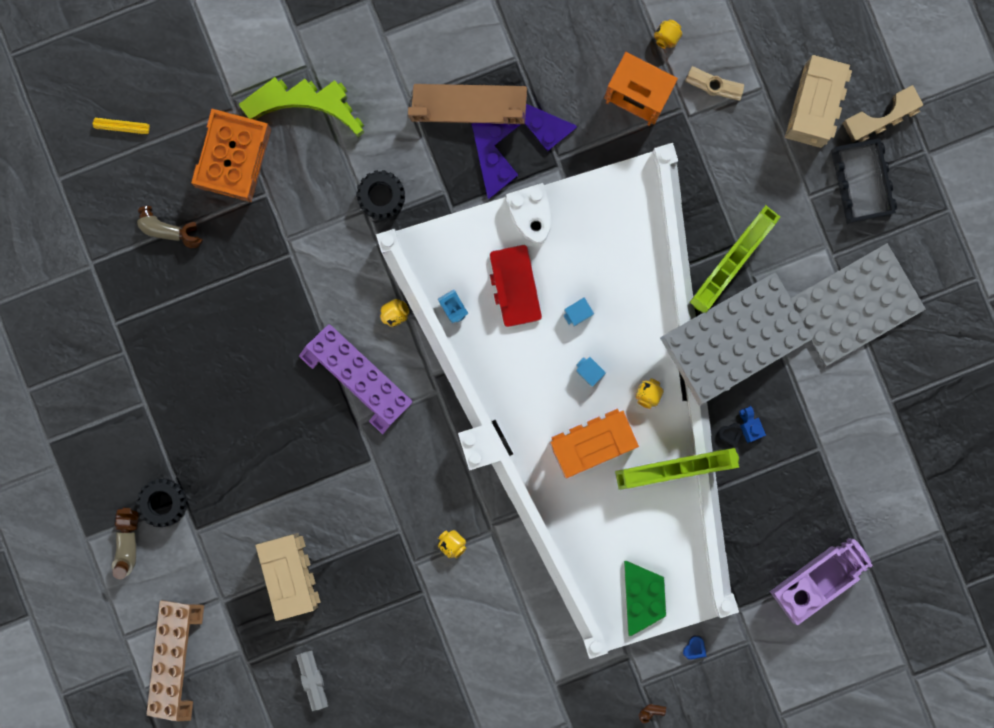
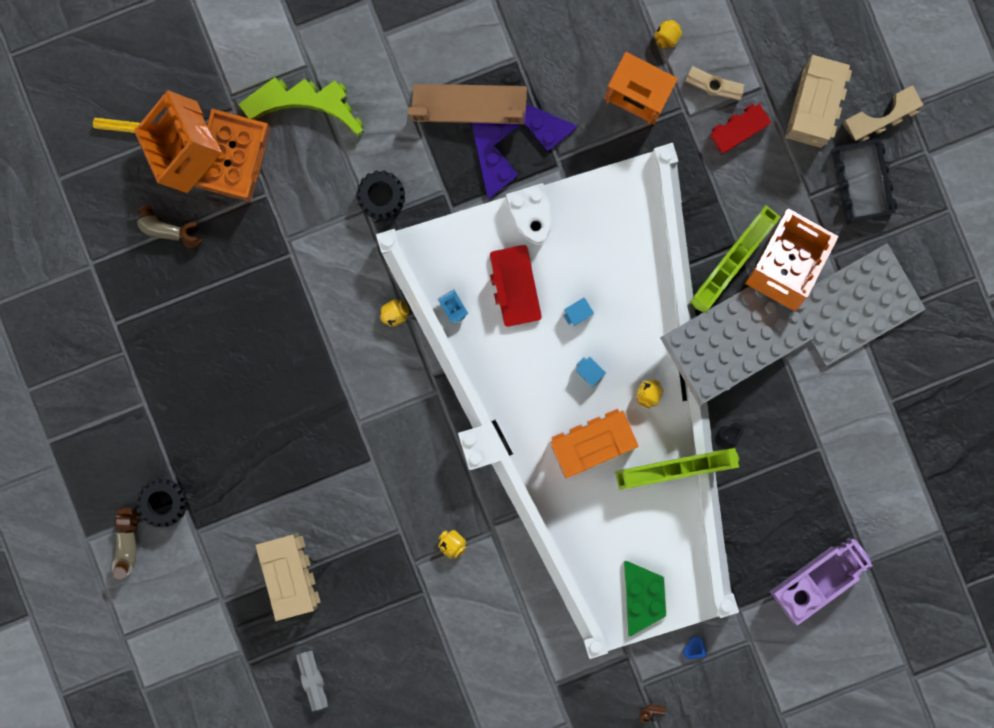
medium nougat bracket [147,600,204,721] -> none
medium lavender bracket [299,324,412,434] -> none
blue plate [739,406,766,443] -> none
none -> orange container [134,90,222,193]
none -> red brick [709,103,772,155]
none -> container [745,208,839,312]

